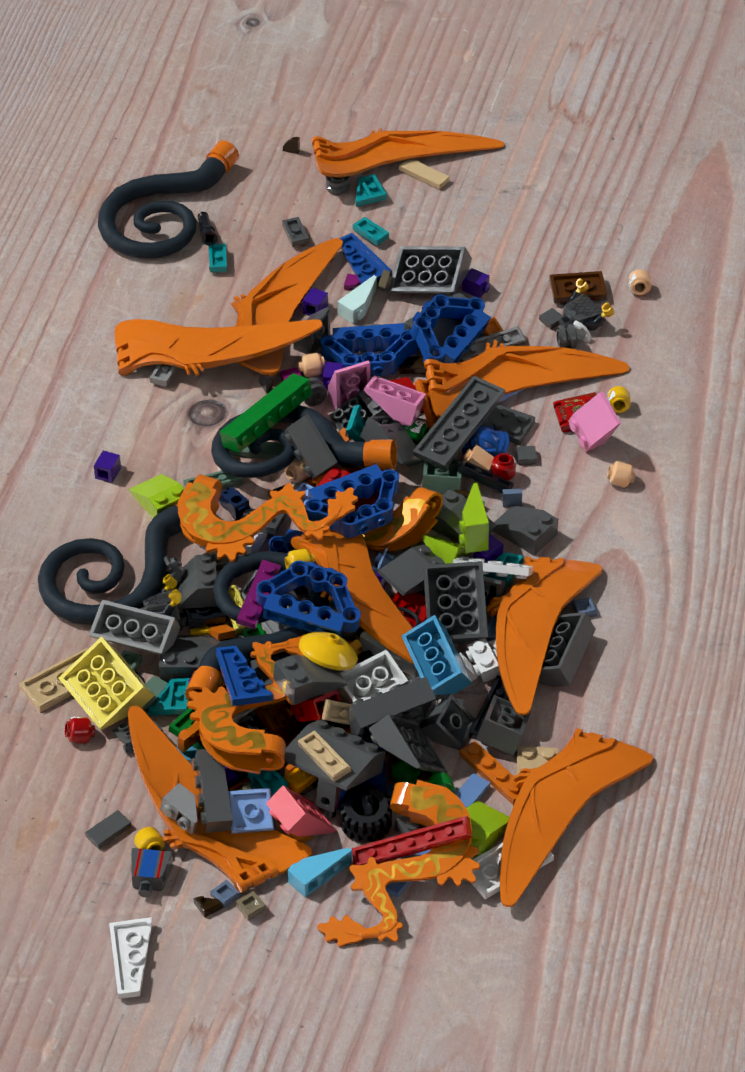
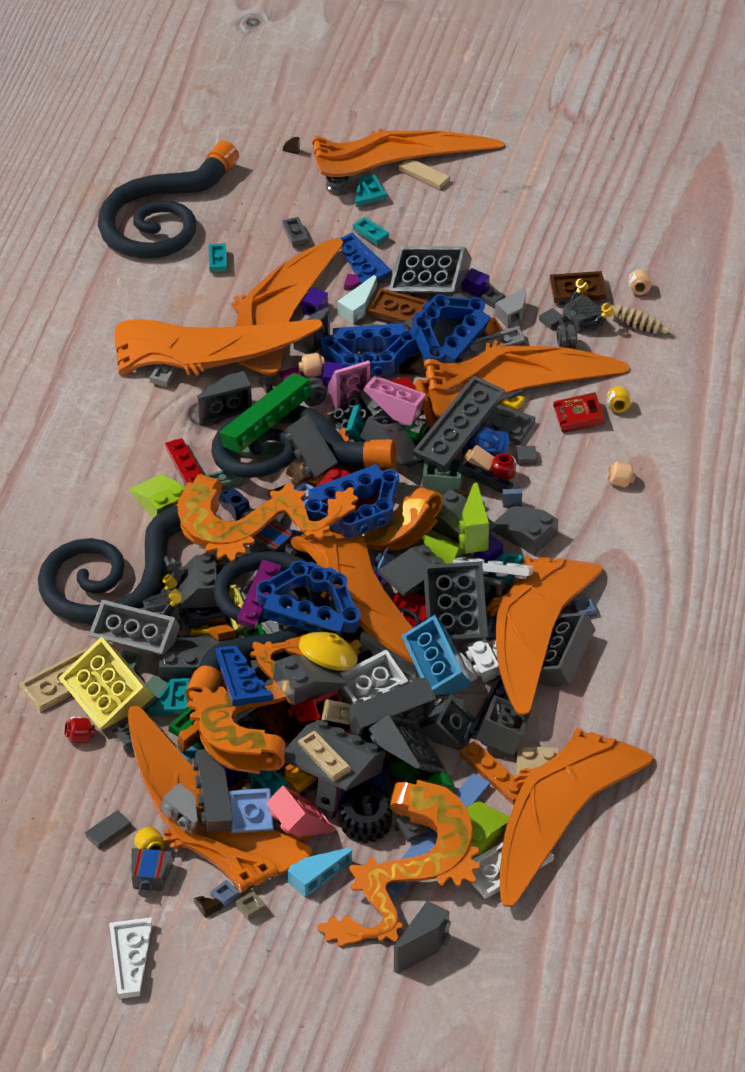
dark purple brick [94,450,121,483] -> none
black pin [198,212,217,246] -> none
yellow head [285,549,315,575] -> none
red tile [352,816,472,865] -> none
dark tan plate [377,270,392,290] -> none
bright pink slope [568,391,621,452] -> none
white tile [573,320,591,343] -> none
none -> red plate [165,438,203,485]
none -> dark grey slope [197,371,252,425]
none -> torso [249,518,298,556]
none -> dark orange plate [366,288,427,323]
none -> dark grey slope [394,901,451,974]
none -> dark grey tile [481,288,506,308]
none -> light grey slope [495,289,526,328]
none -> yellow tile [500,396,525,411]
none -> tan piece [611,305,670,334]

